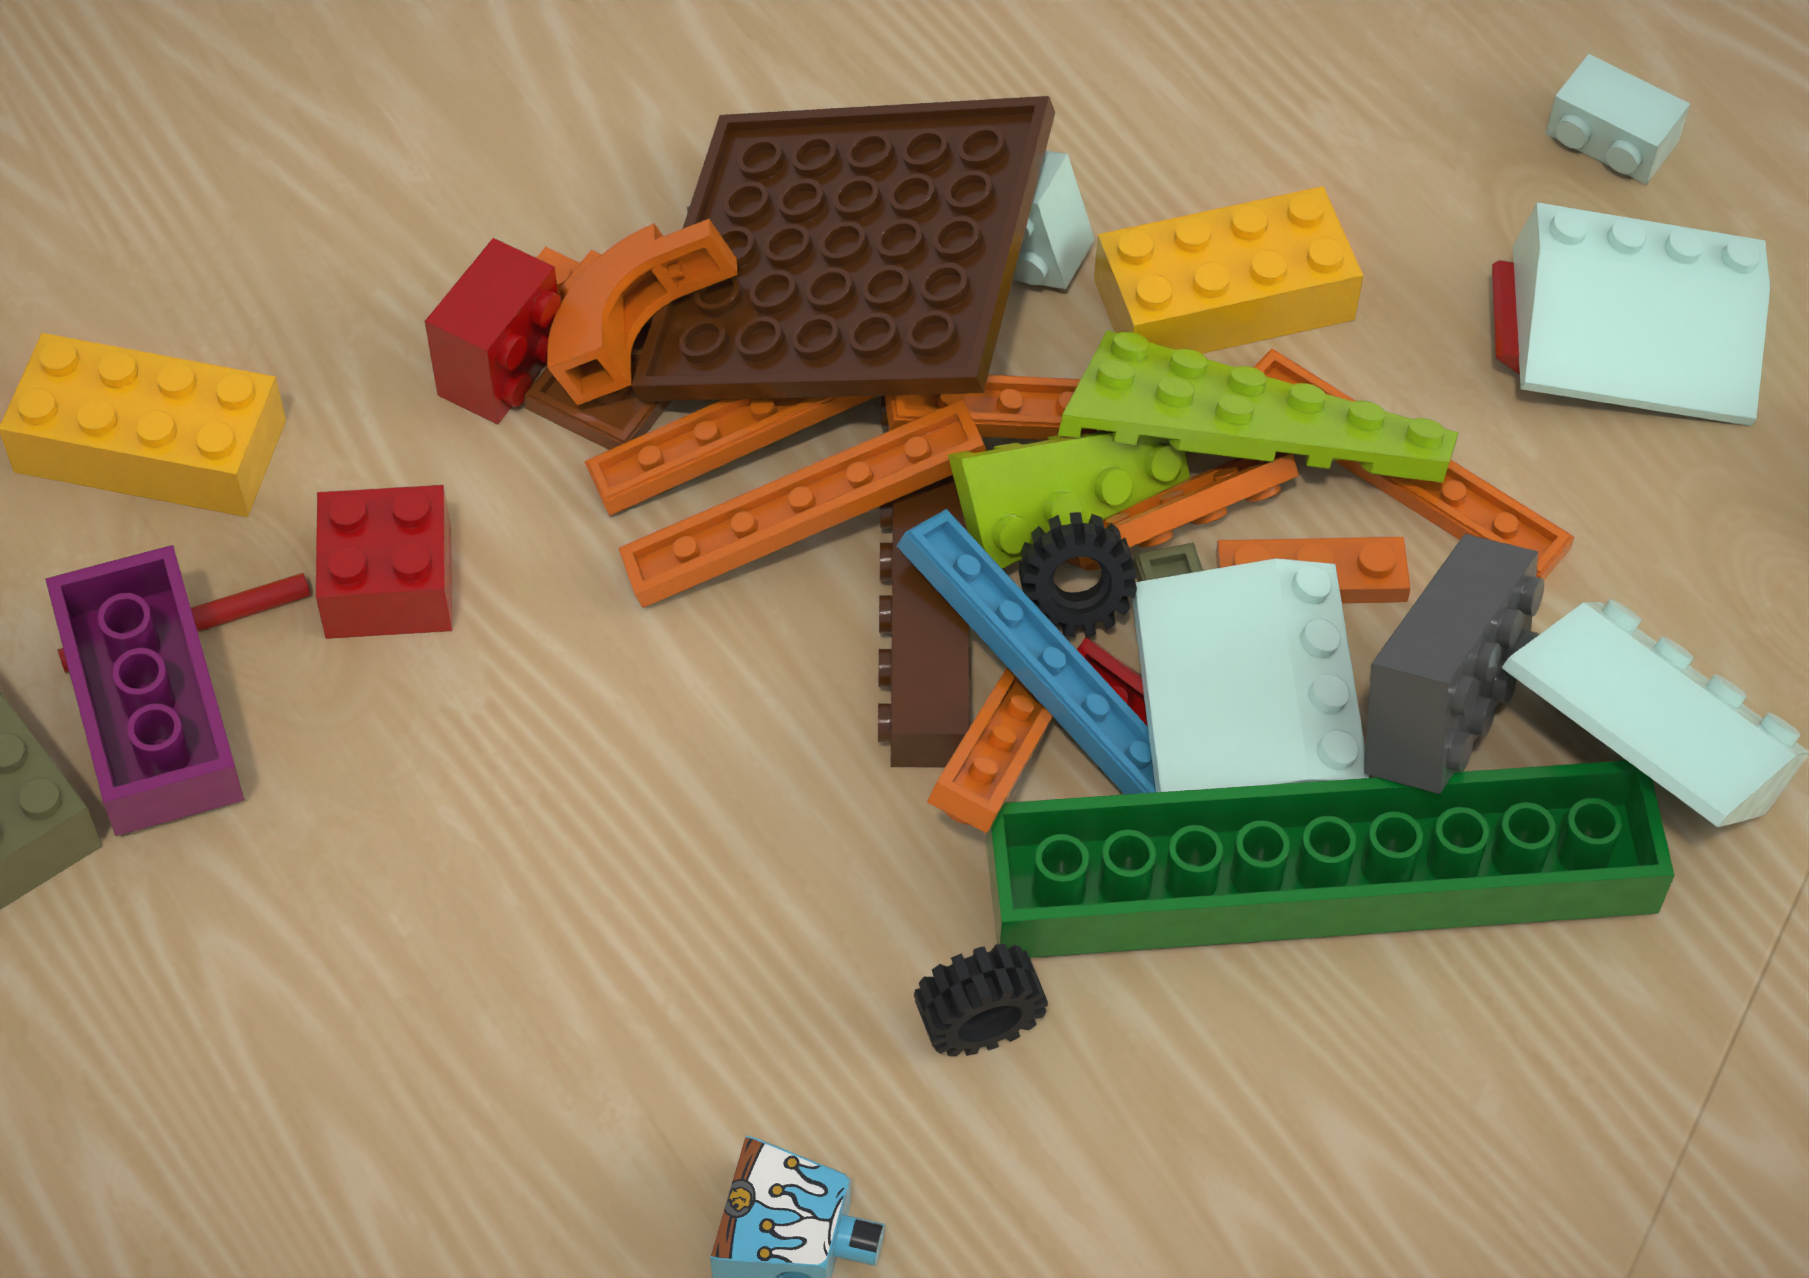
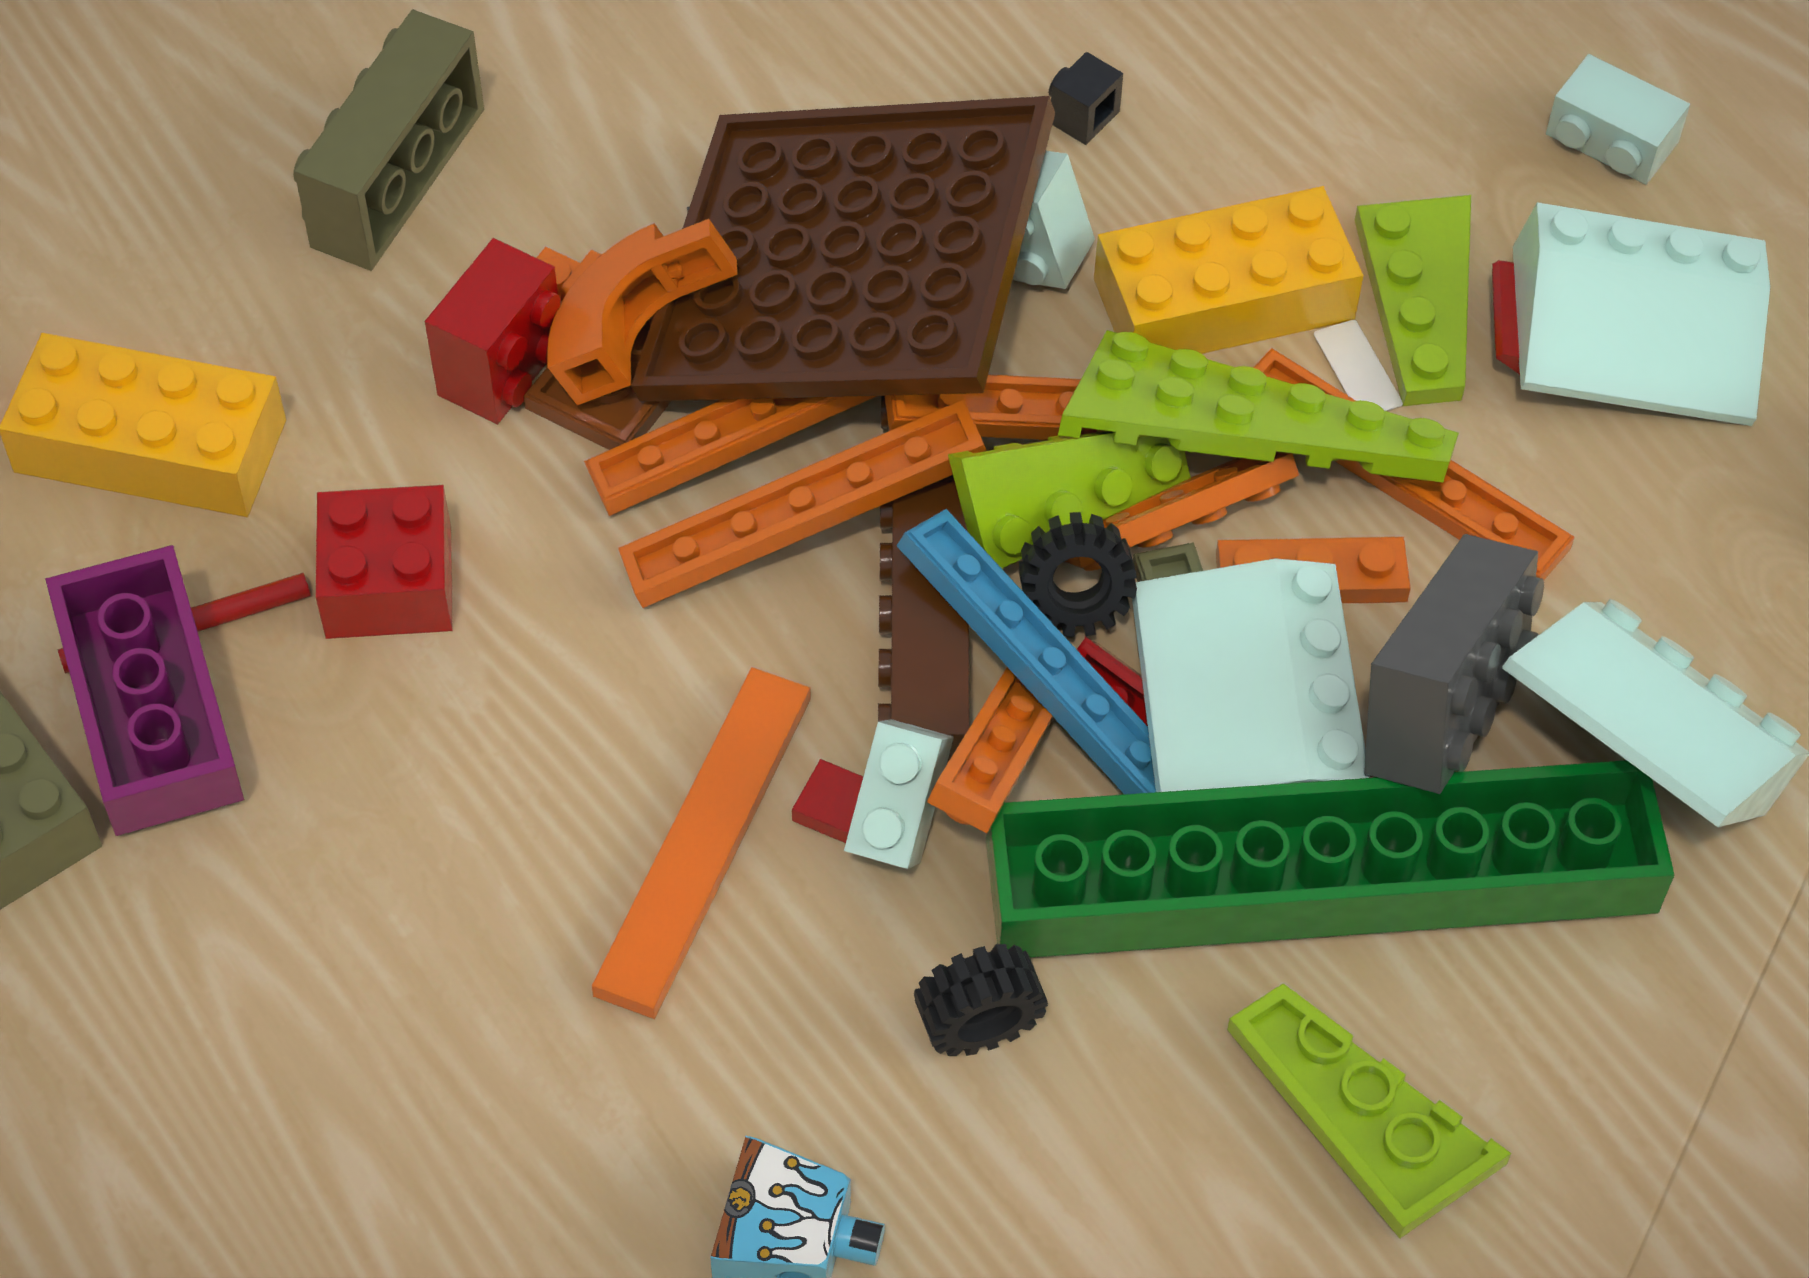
none -> olive brick [293,9,484,271]
none -> orange tile [592,667,811,1019]
none -> red tile [792,759,864,843]
none -> light aqua brick [844,719,954,869]
none -> black plate [1048,52,1123,145]
none -> lime wing [1227,983,1511,1239]
none -> white sticker [1314,320,1403,411]
none -> lime wing [1354,195,1471,406]

